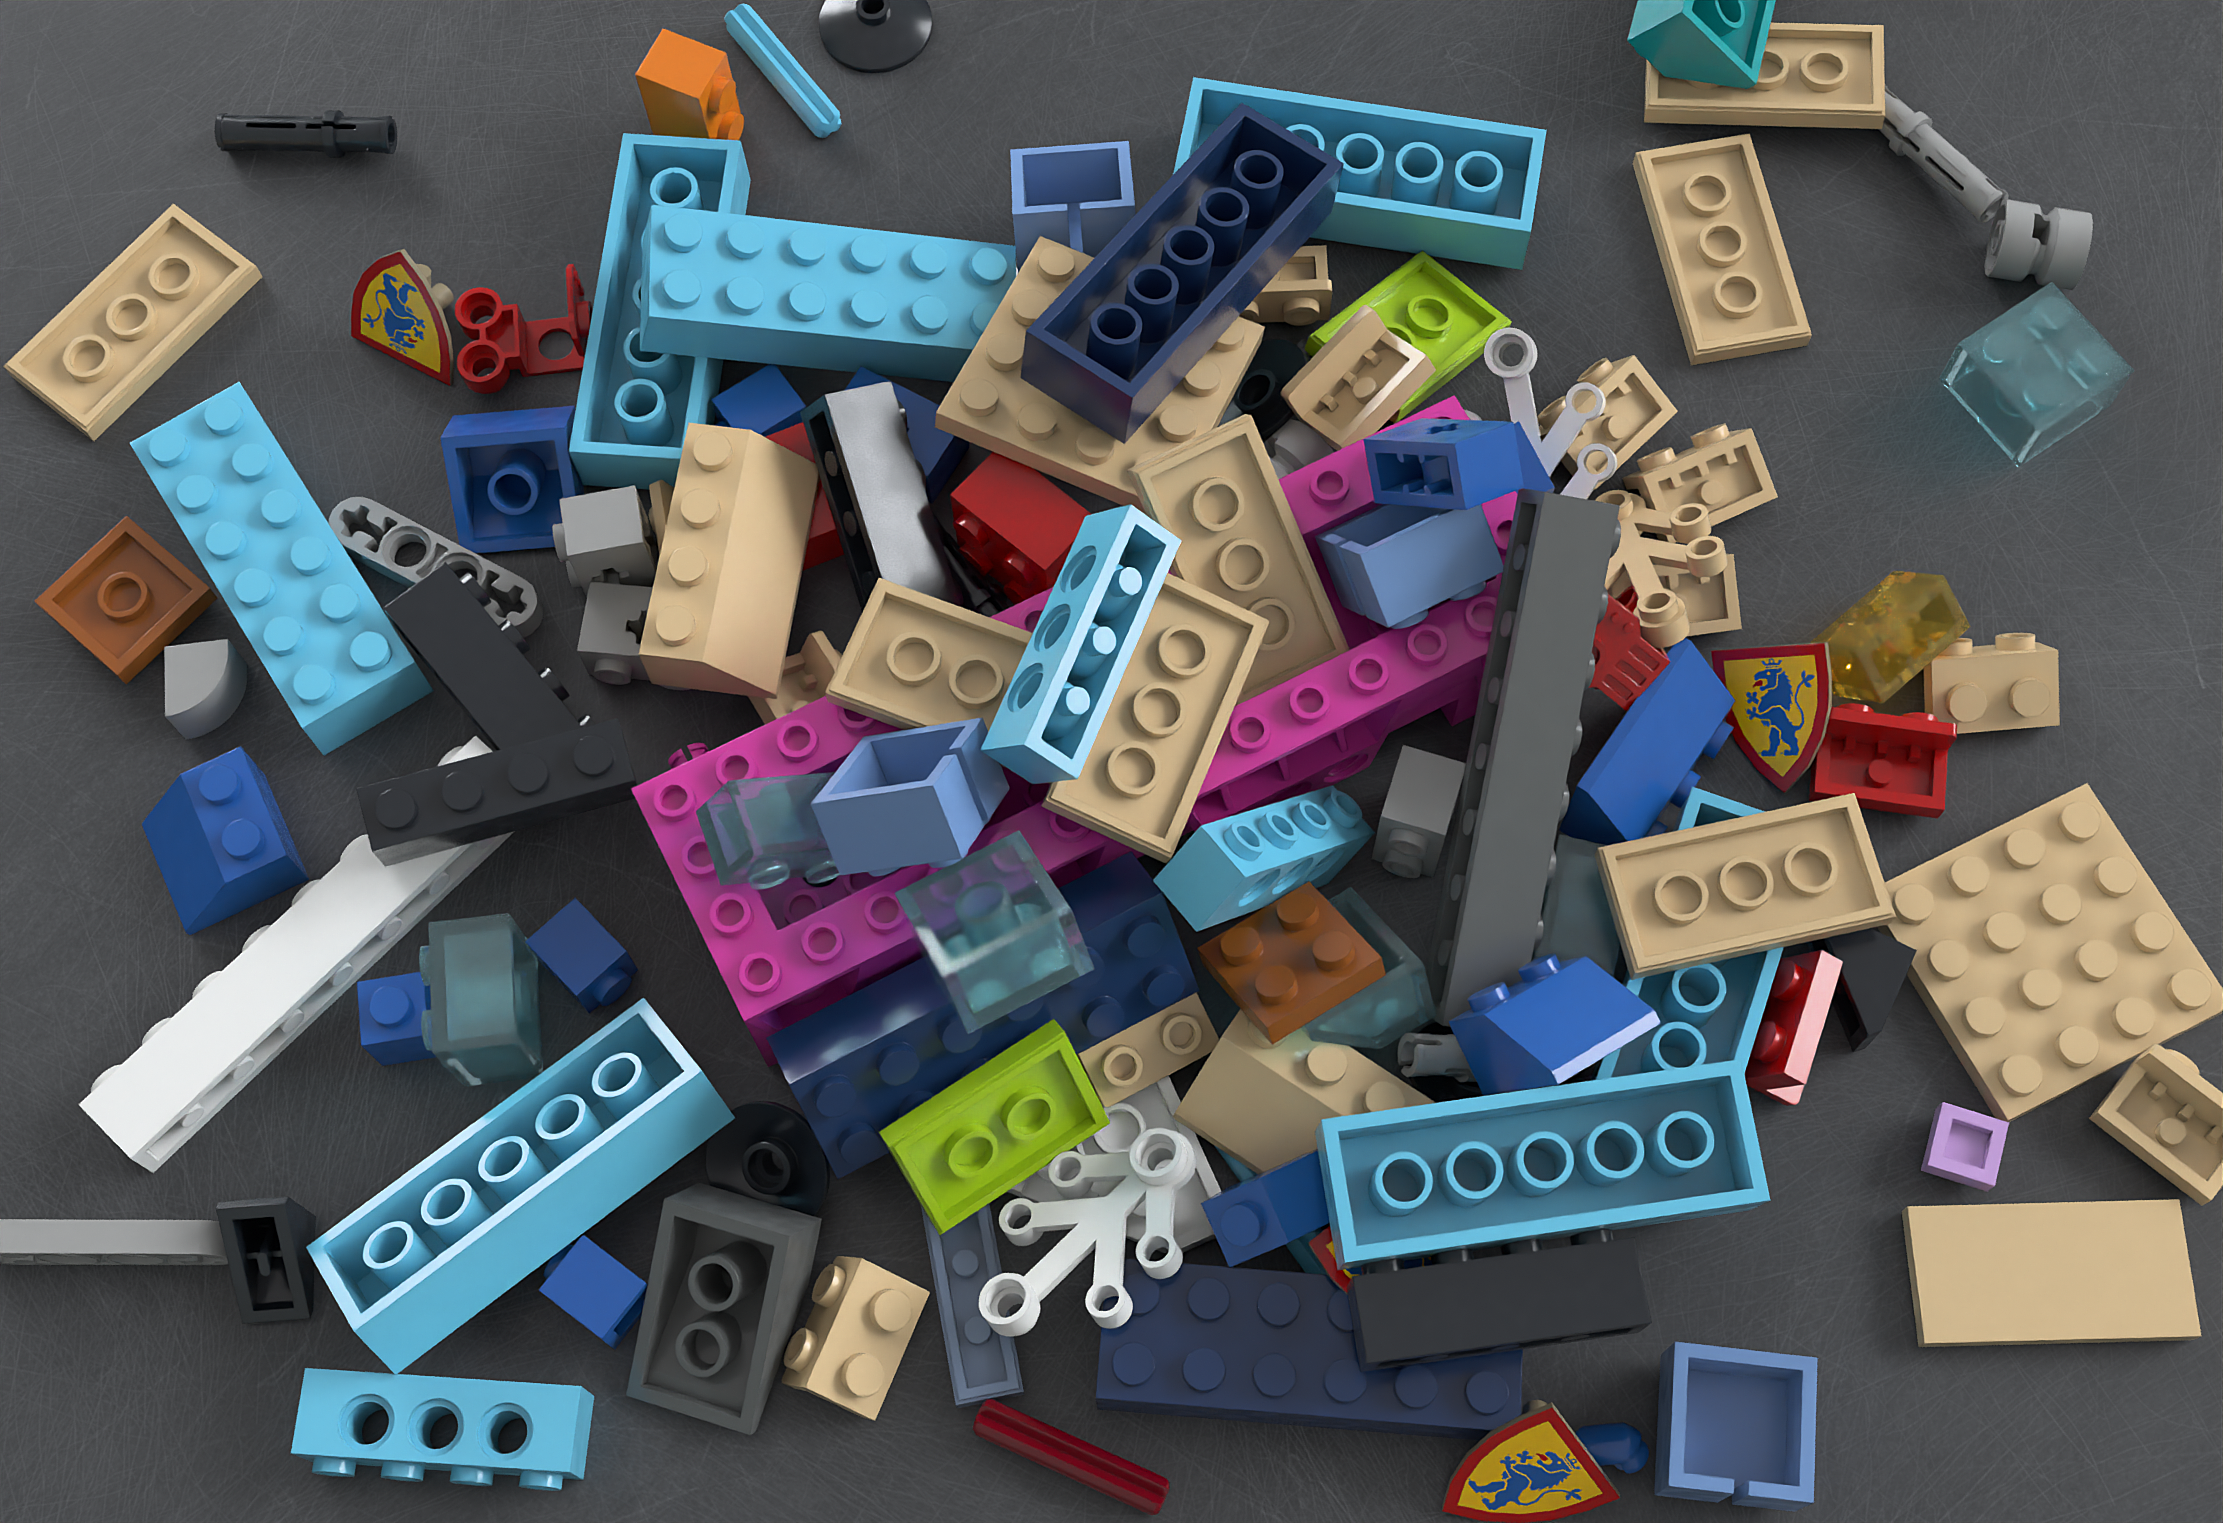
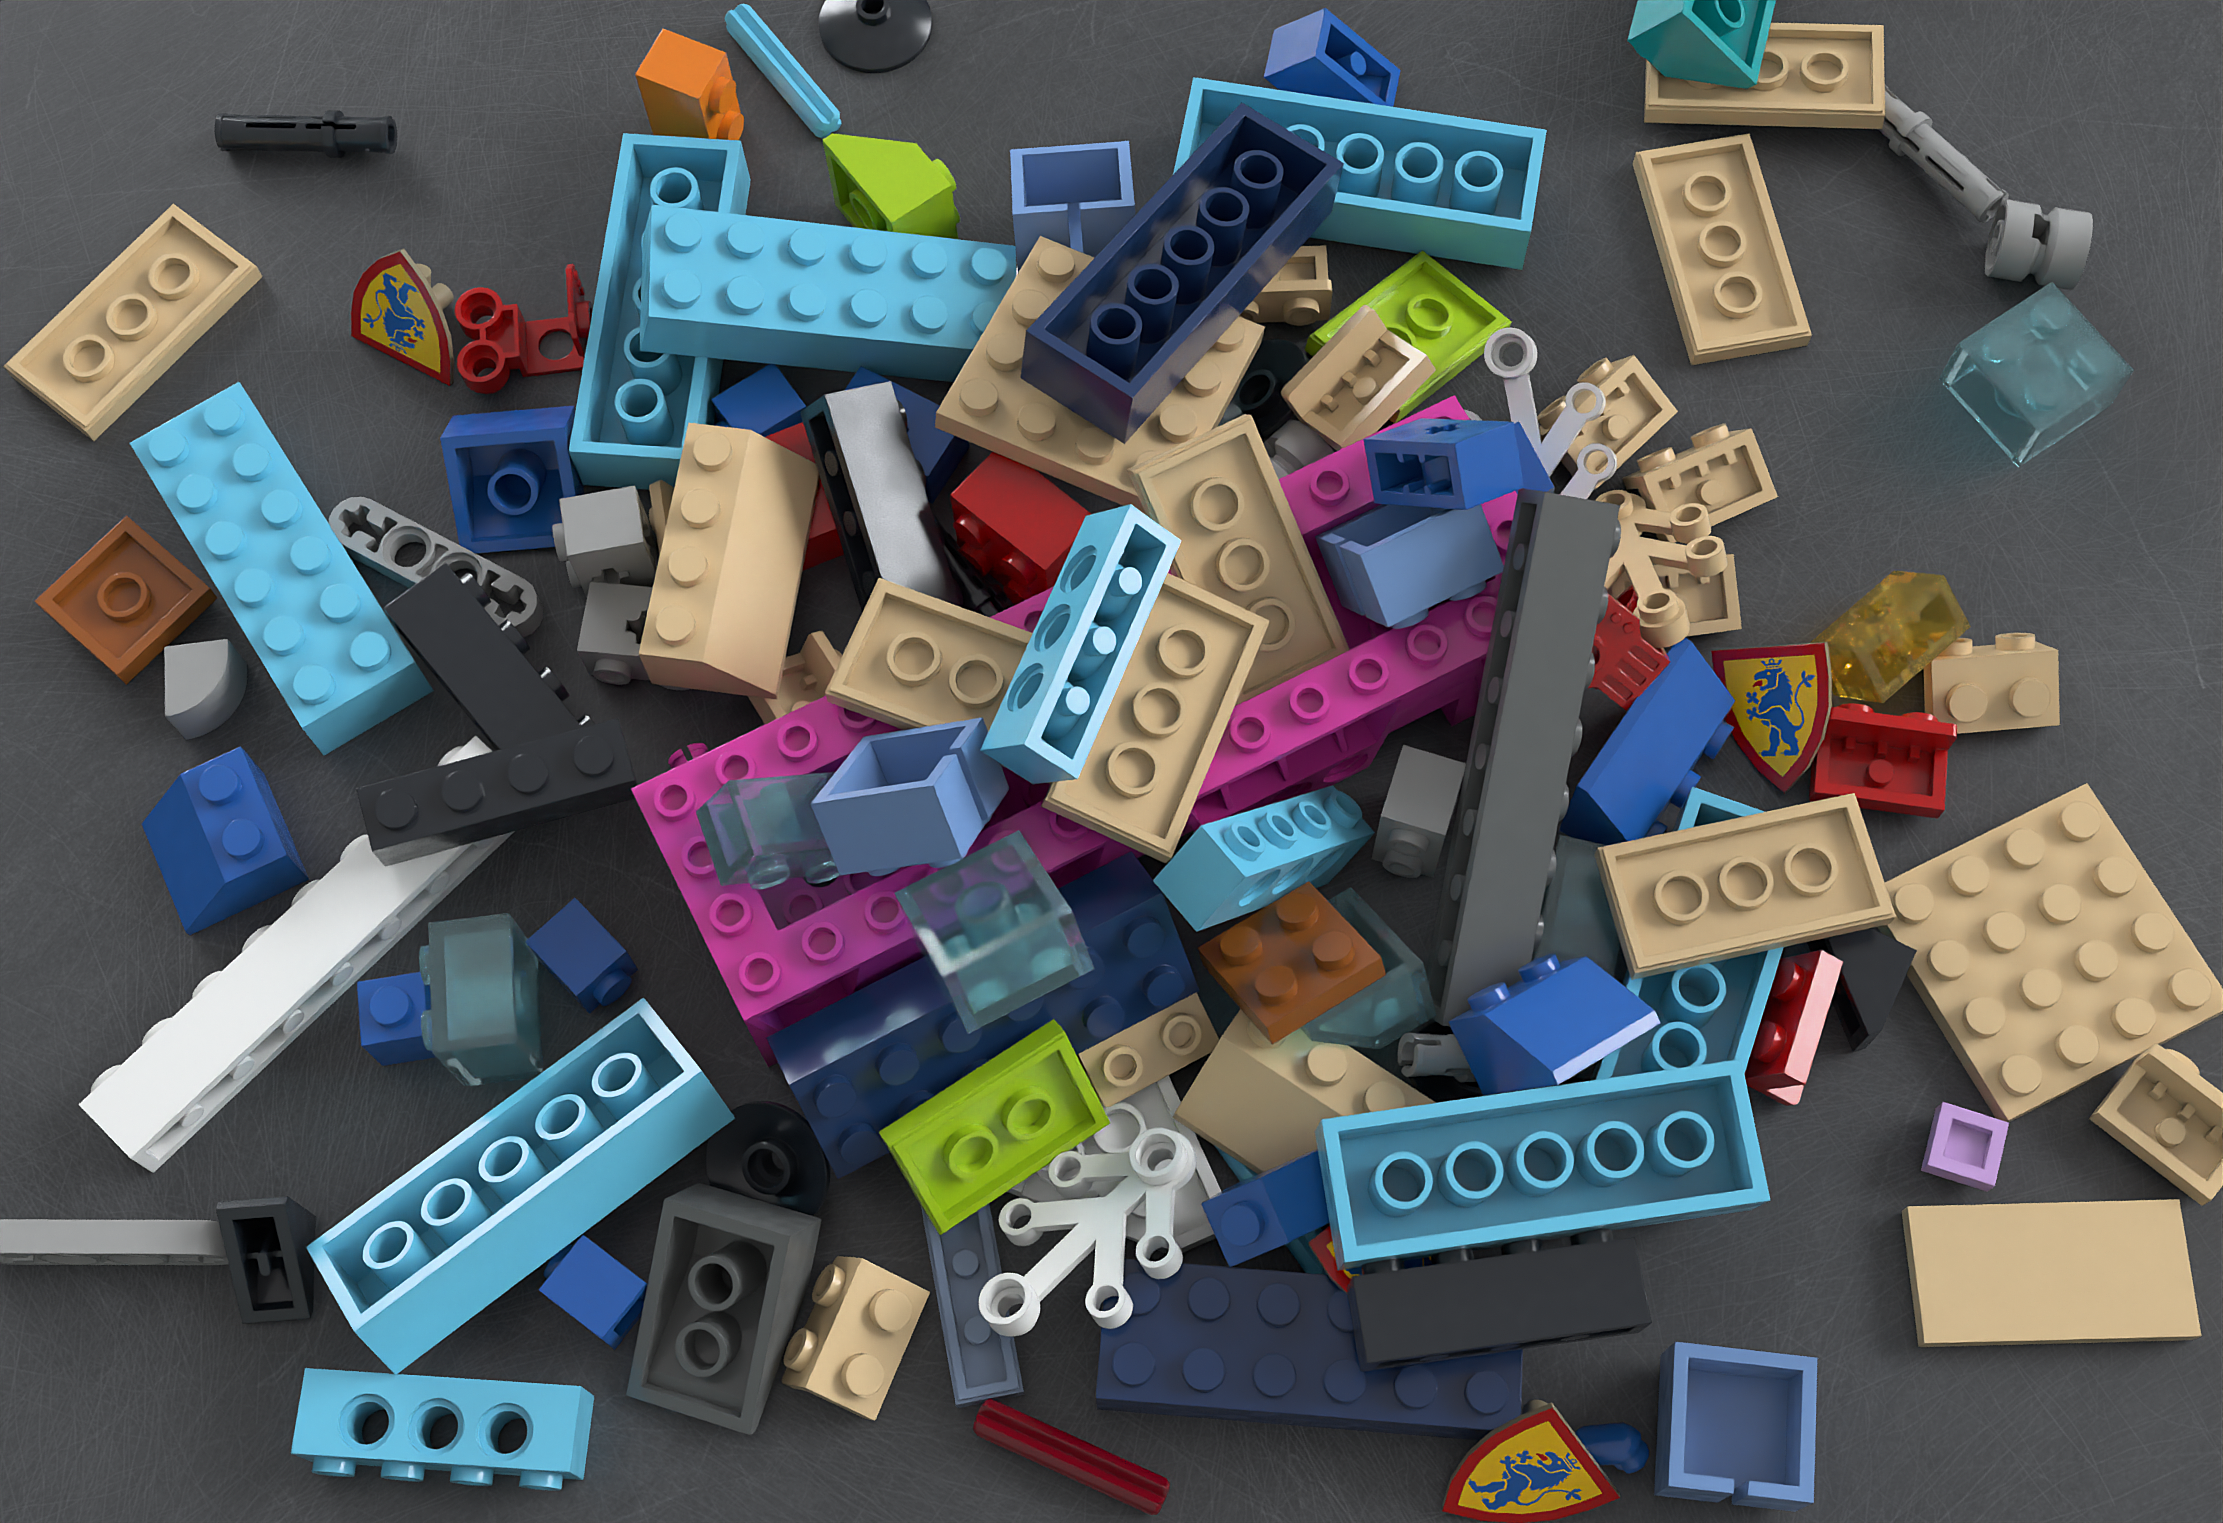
none -> lime slope [822,133,960,239]
none -> blue slope [1264,8,1401,107]

